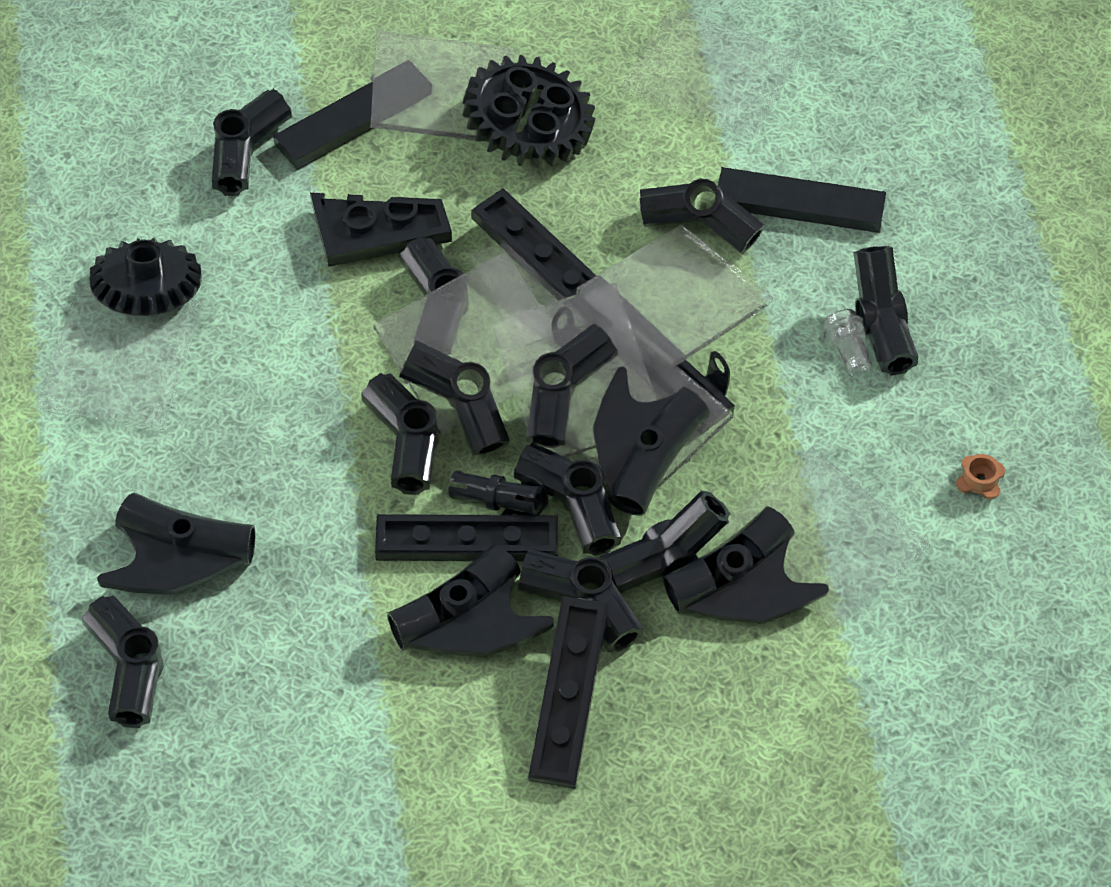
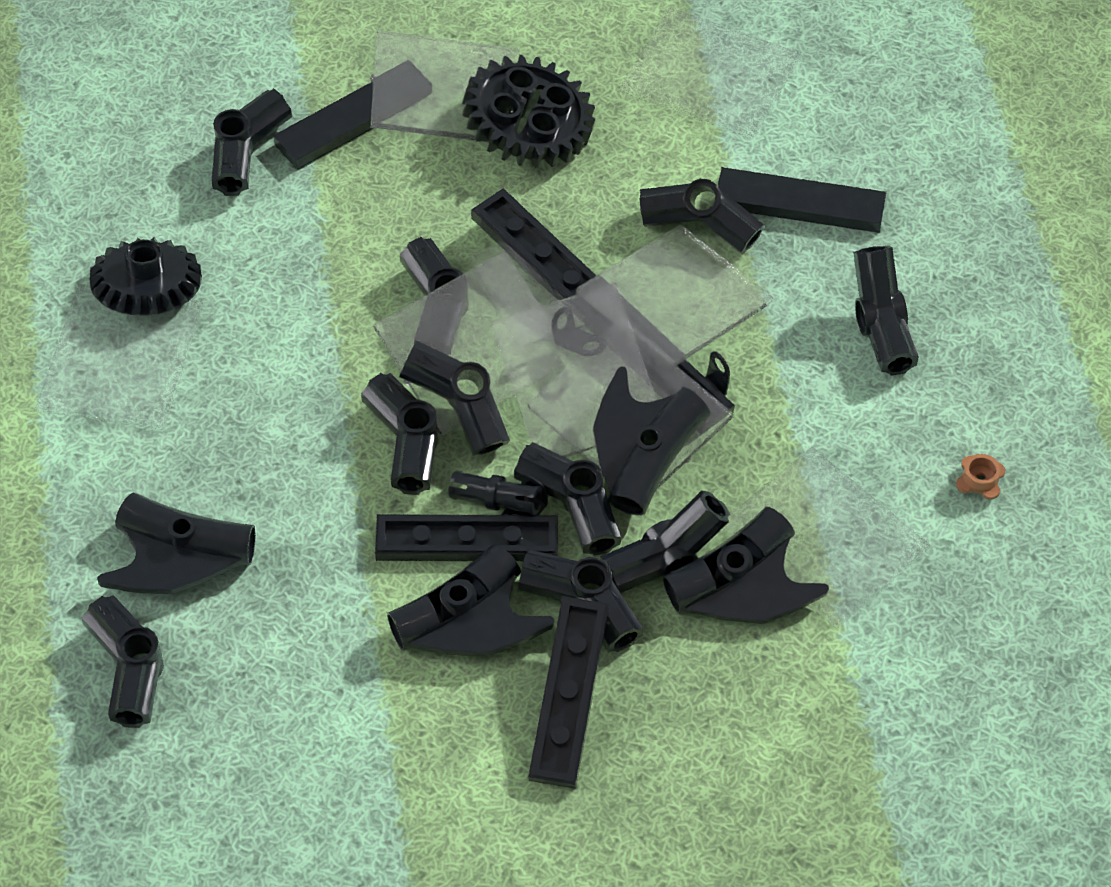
black wing [310,192,452,267] -> none
black piece [526,323,619,448] -> none
clear cone [822,309,873,377] -> none

